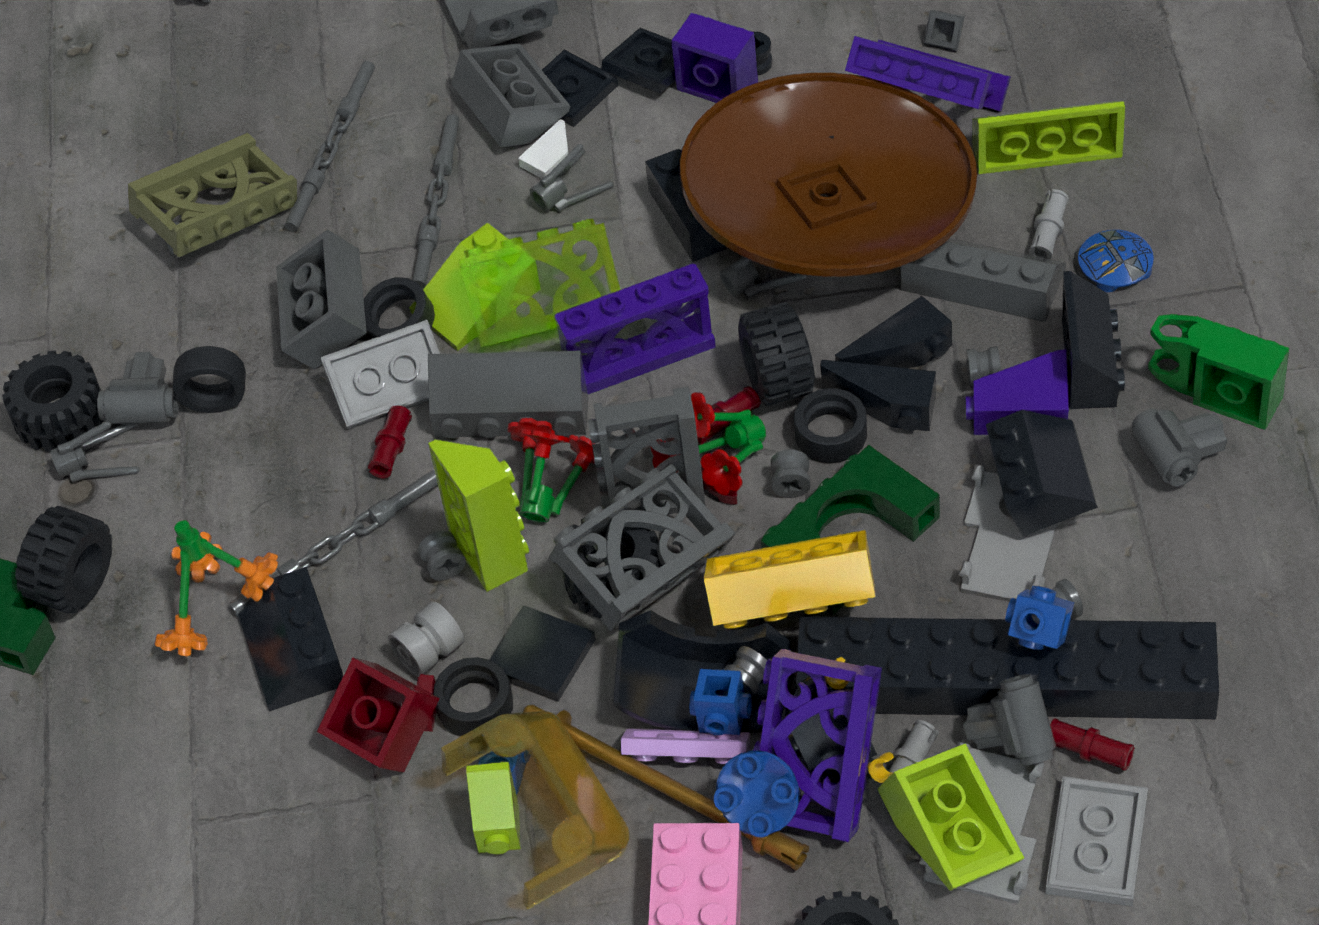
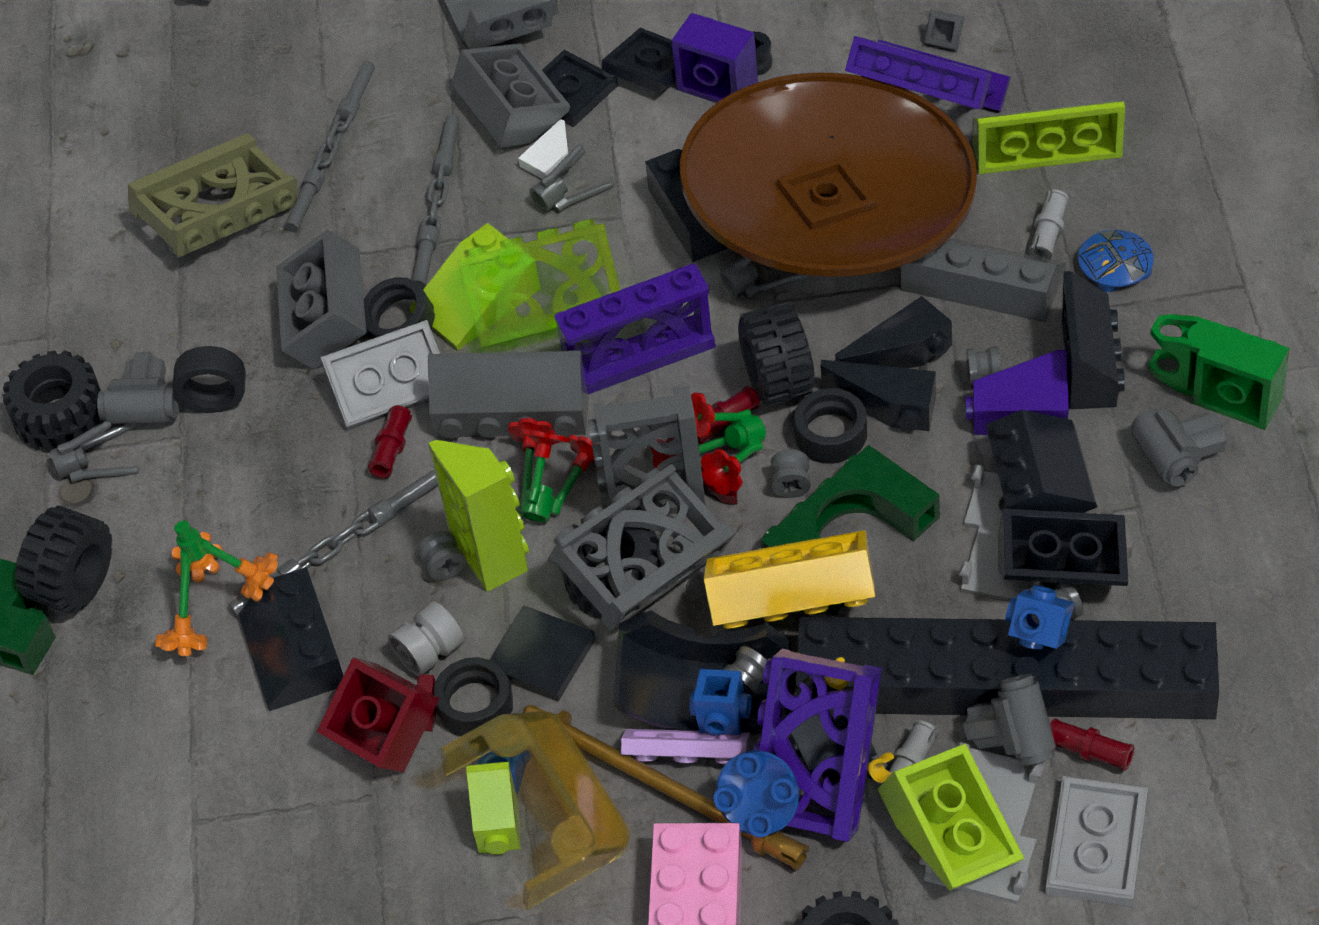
none -> black slope [998,509,1128,586]

